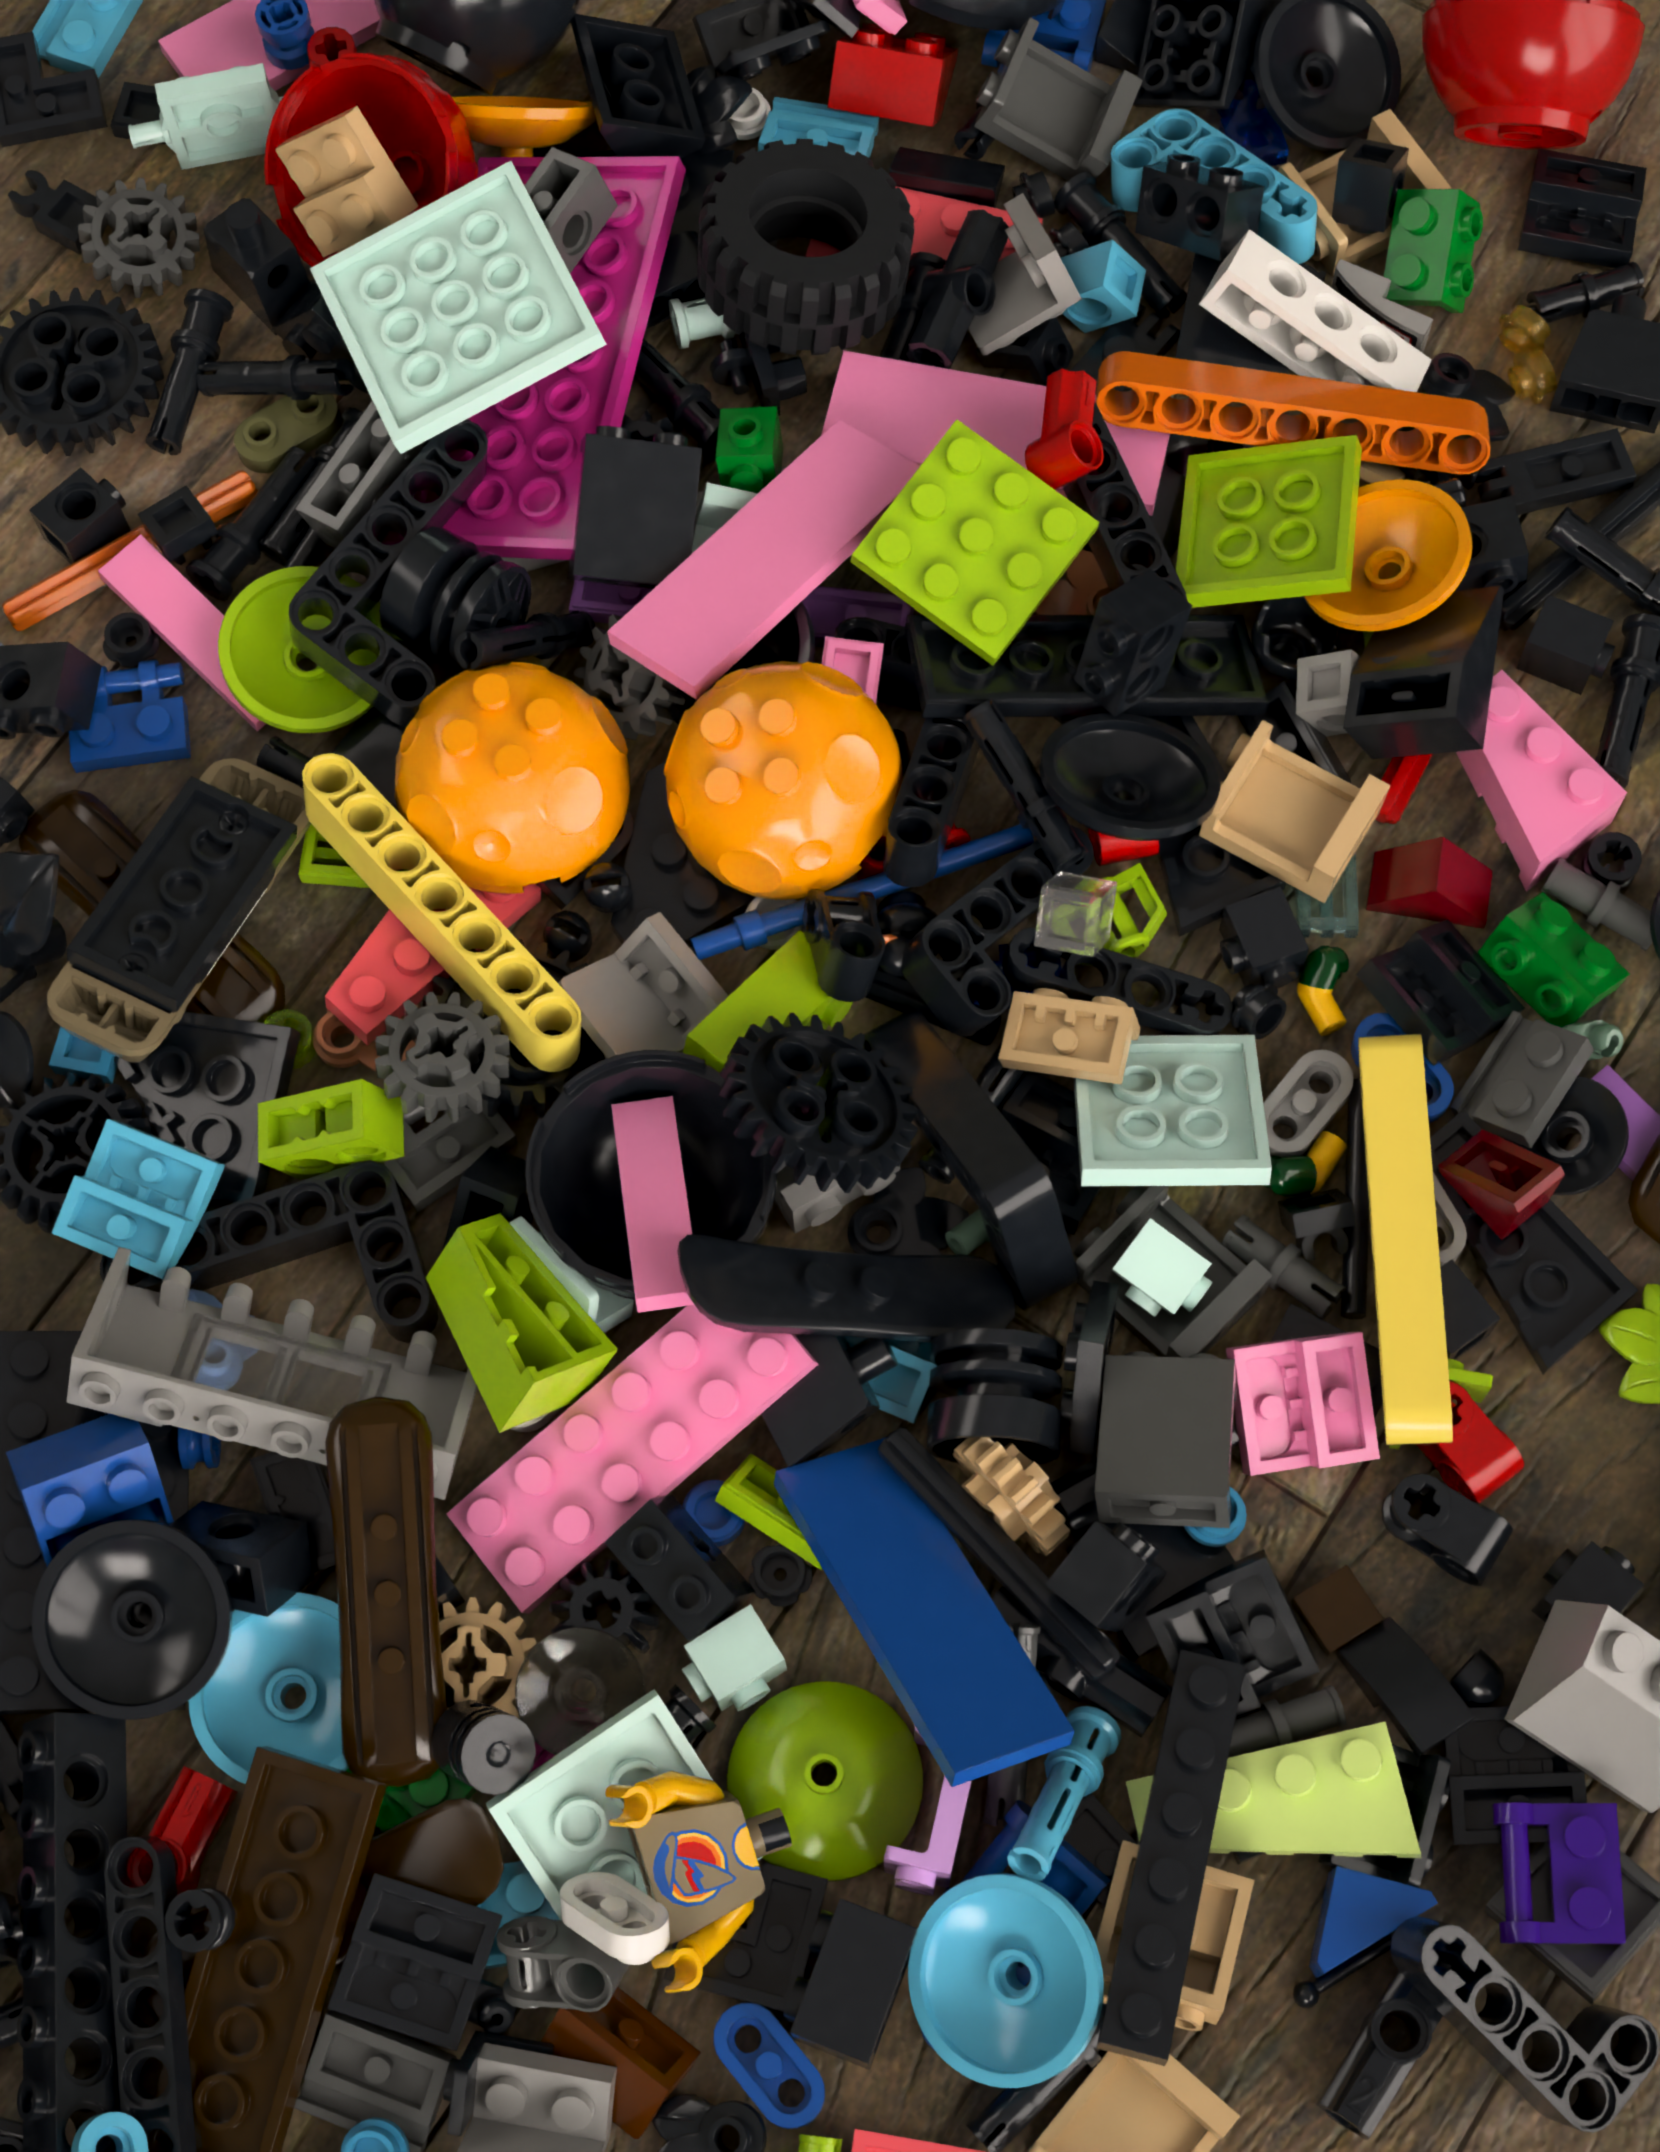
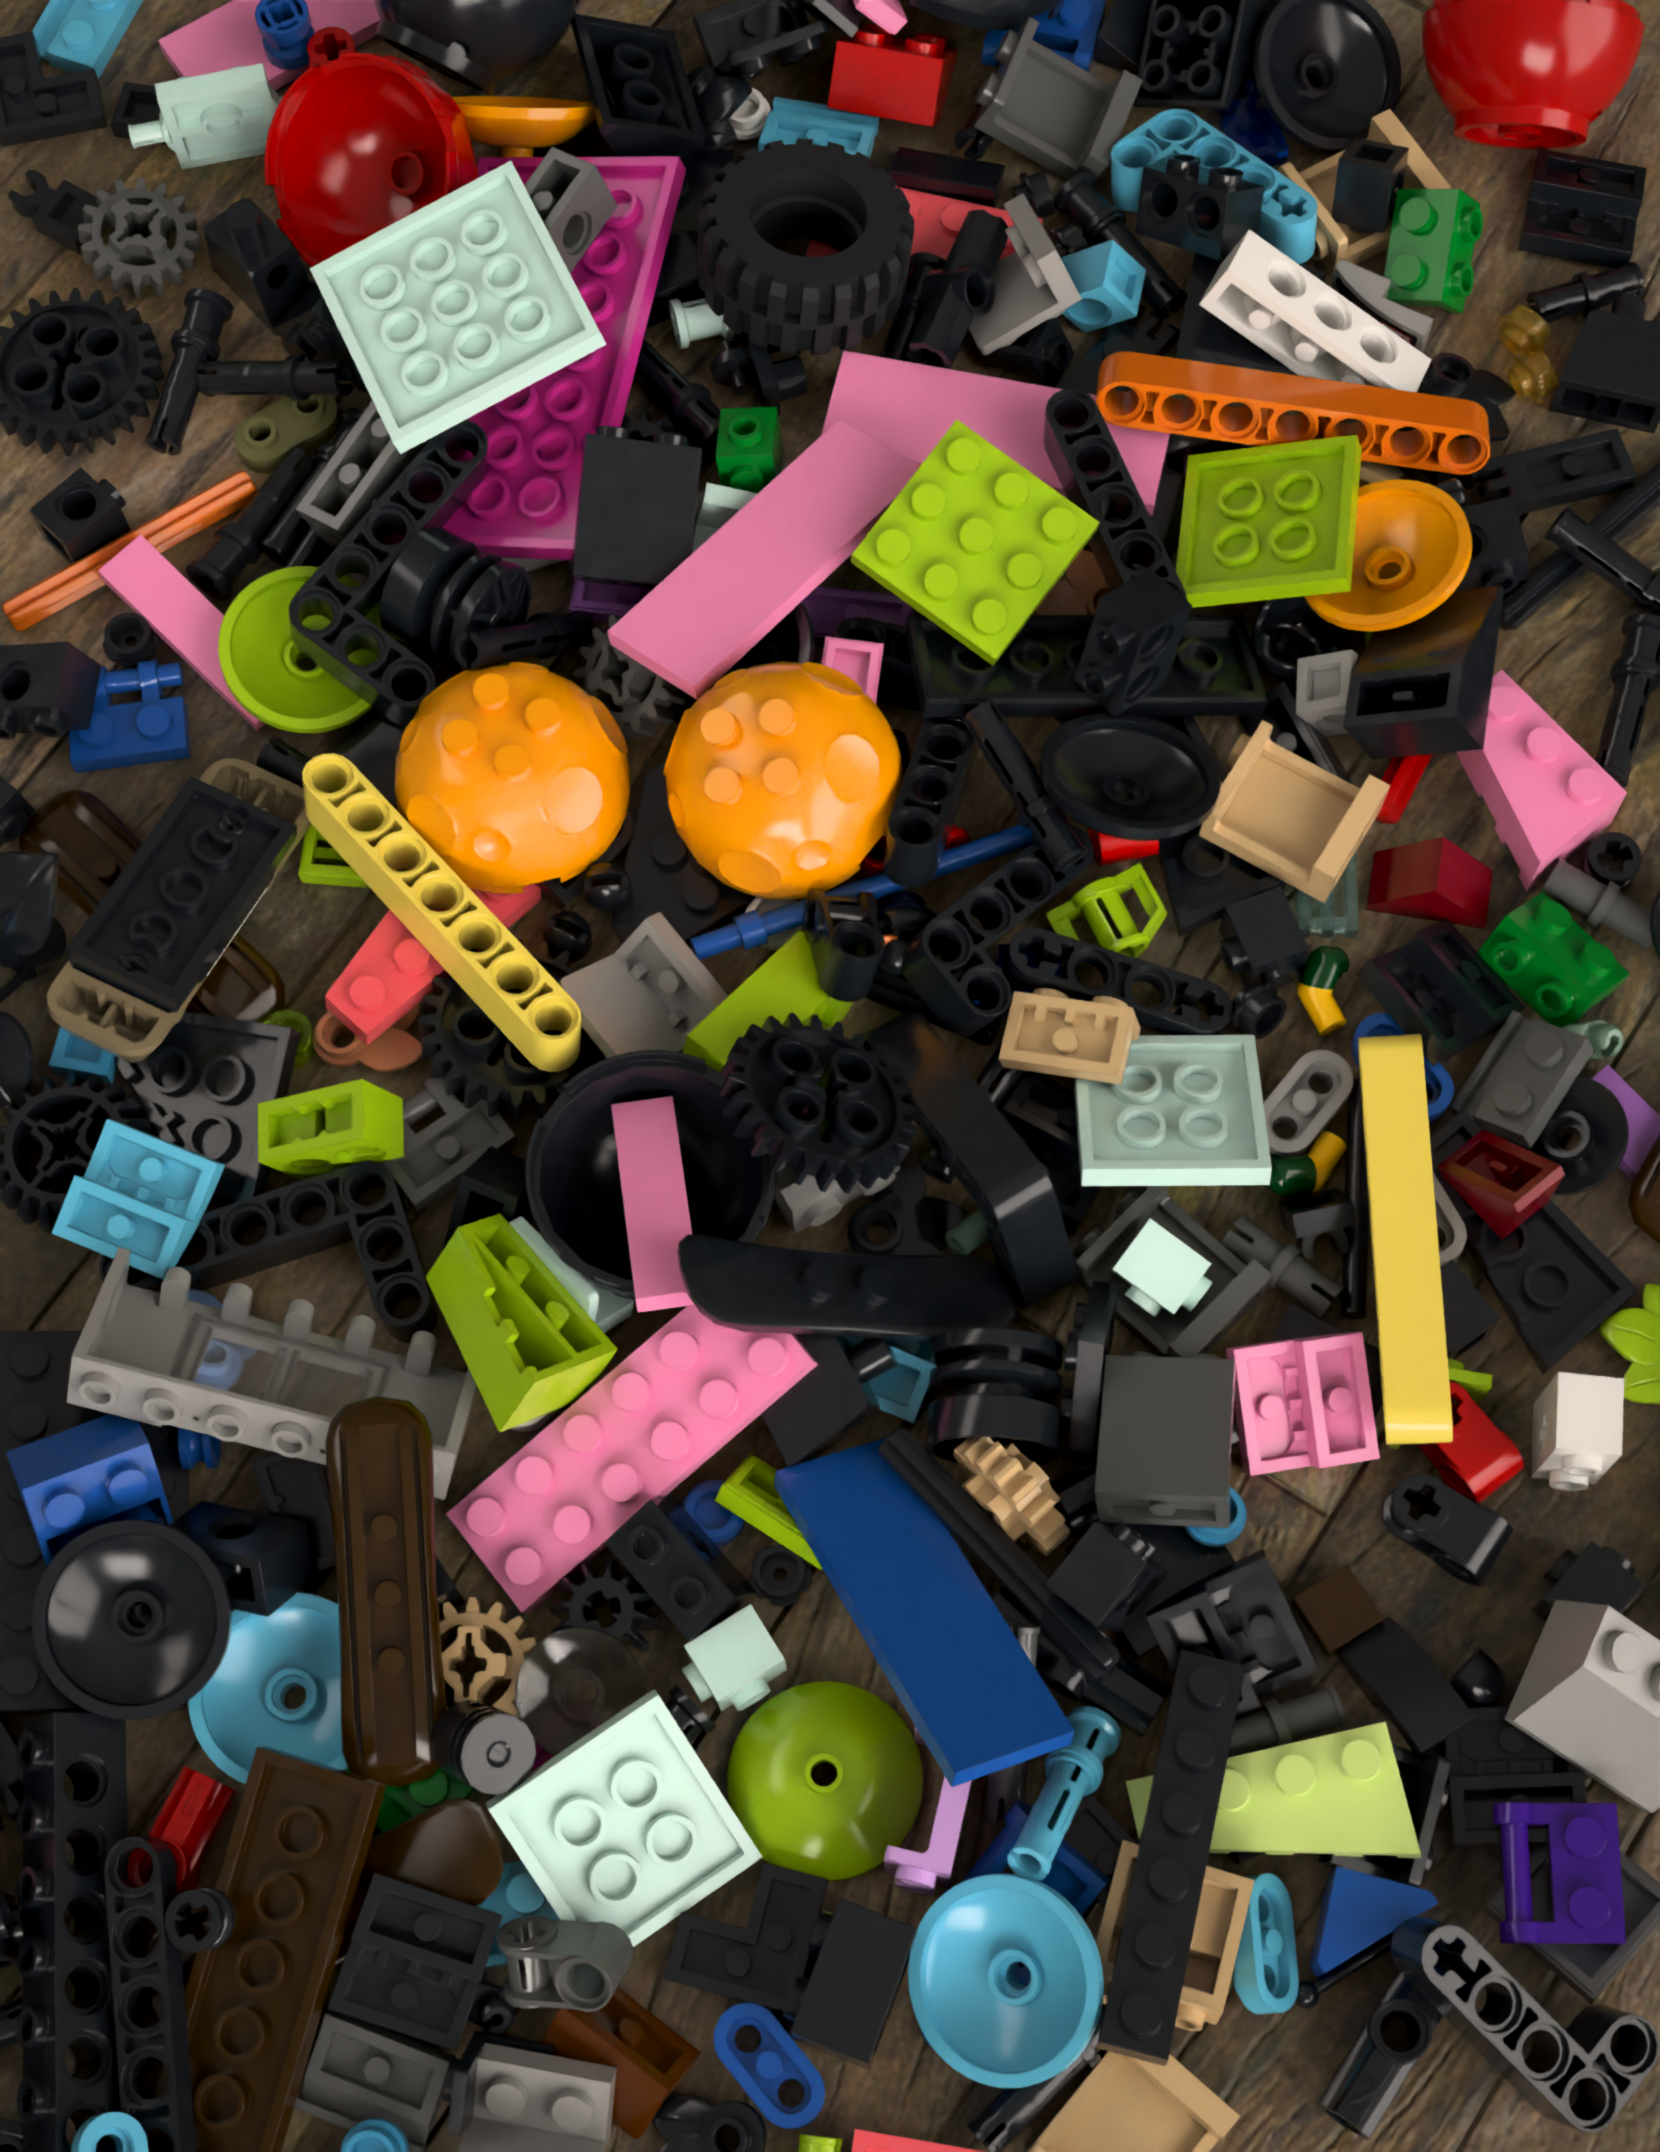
black tile [138,486,218,565] -> none
tan plate [275,106,418,257] -> none
dark grey gear [375,992,510,1123] -> none
white plate [560,1872,670,1965] -> none
torso [605,1771,792,1993] -> none
red piece [1025,368,1104,490] -> none
clear panel [1034,872,1117,957] -> none
black brick [1516,594,1616,695] -> none
none -> medium azure plate [1233,1873,1299,2015]
none -> white brick [1531,1372,1624,1491]

